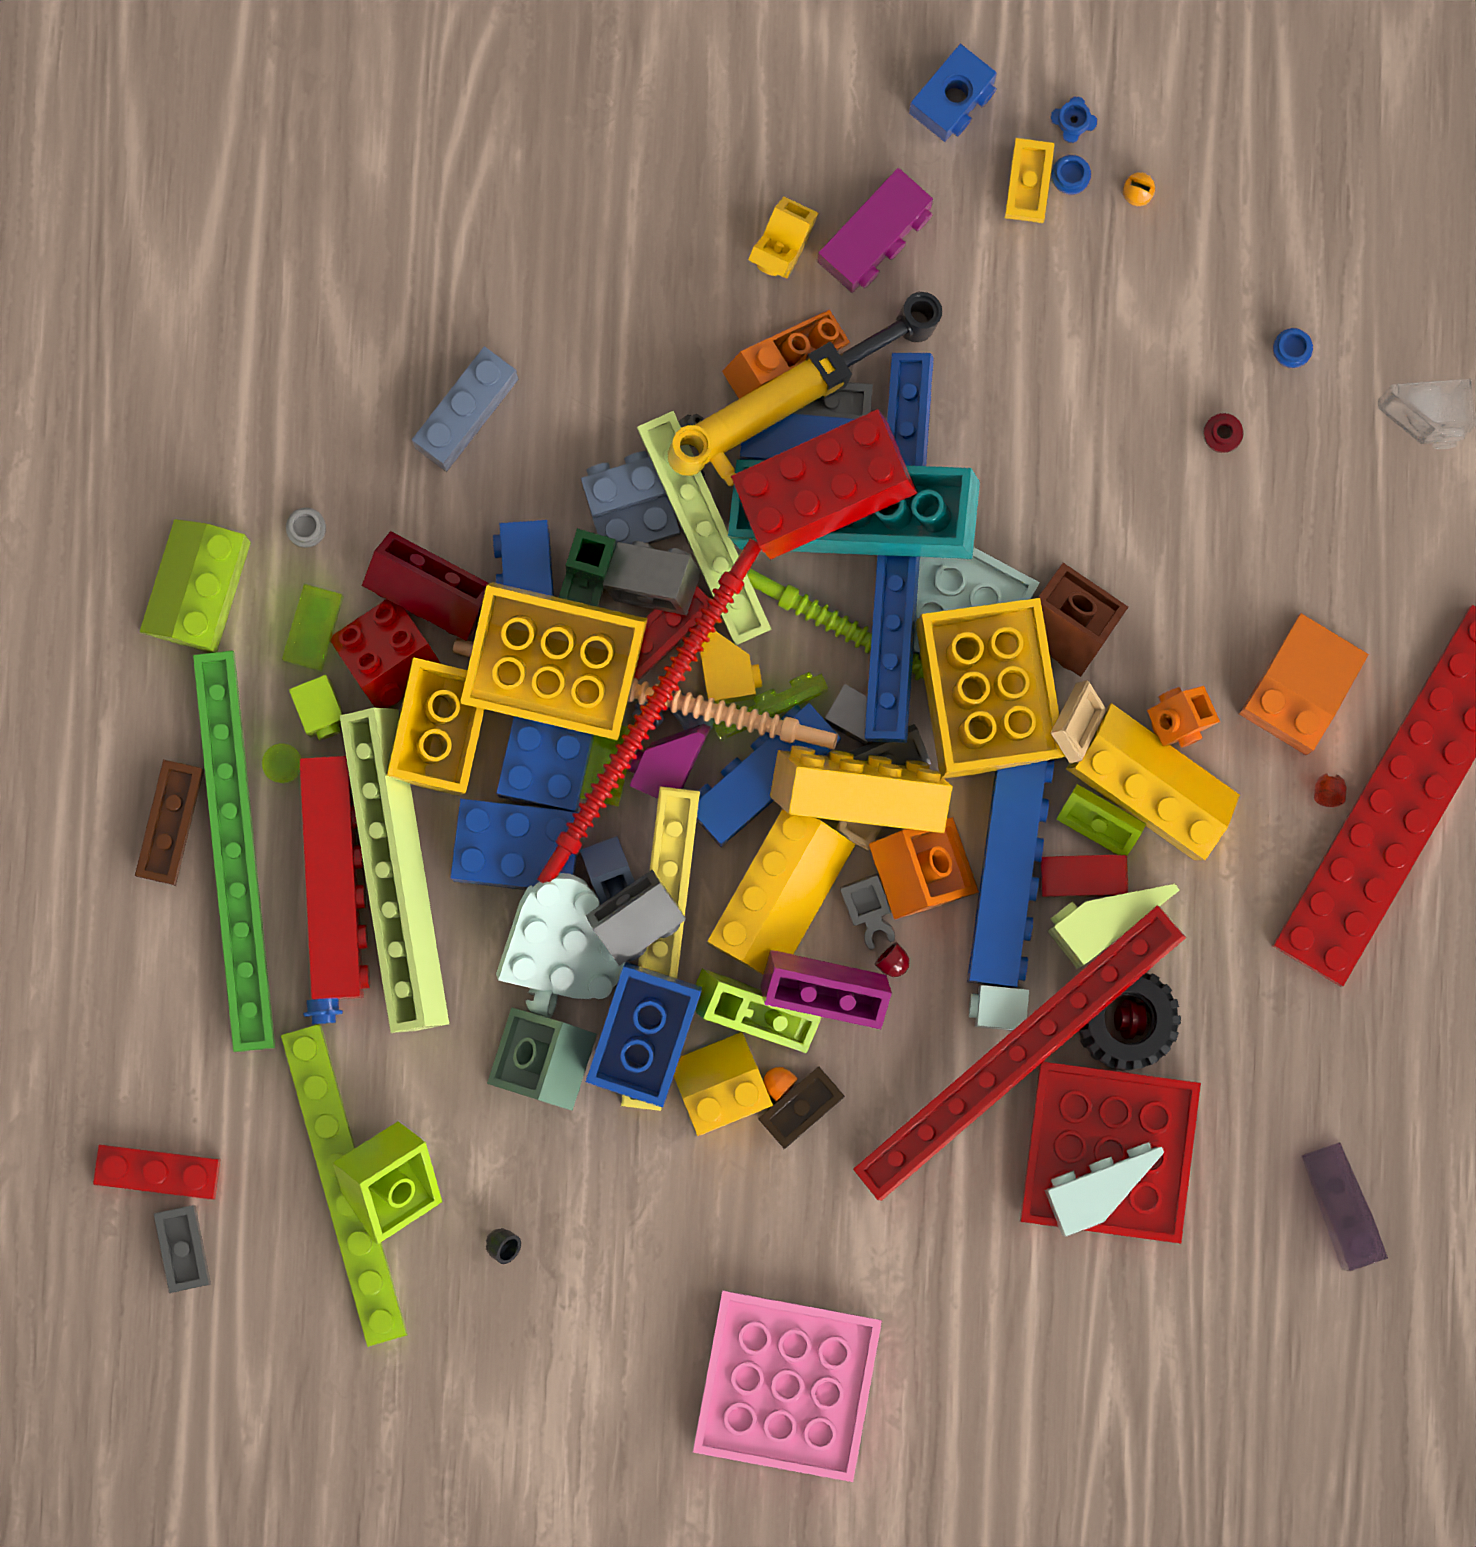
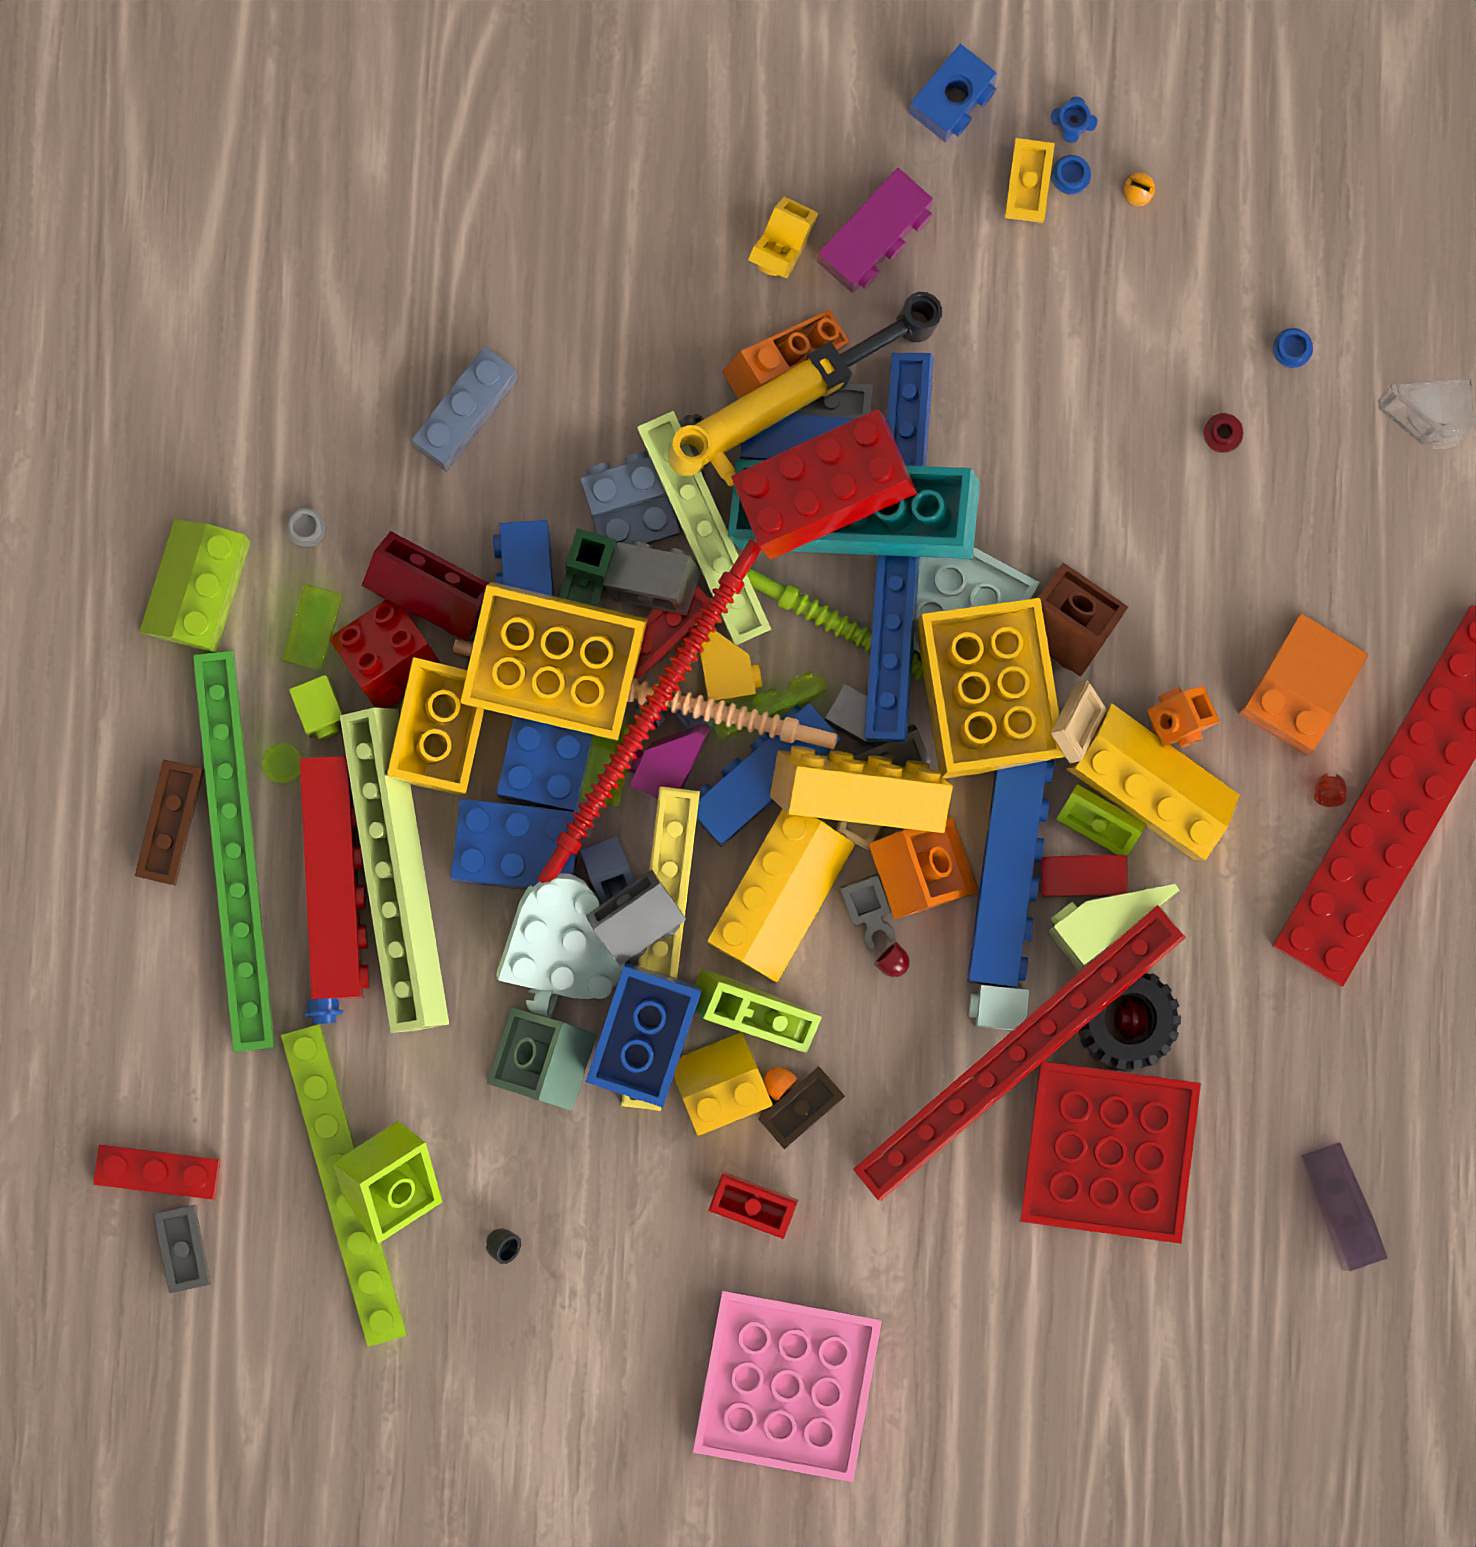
magenta brick [760,950,892,1029] -> none
light aqua slope [1045,1142,1164,1237] -> none
none -> red brick [708,1171,798,1239]

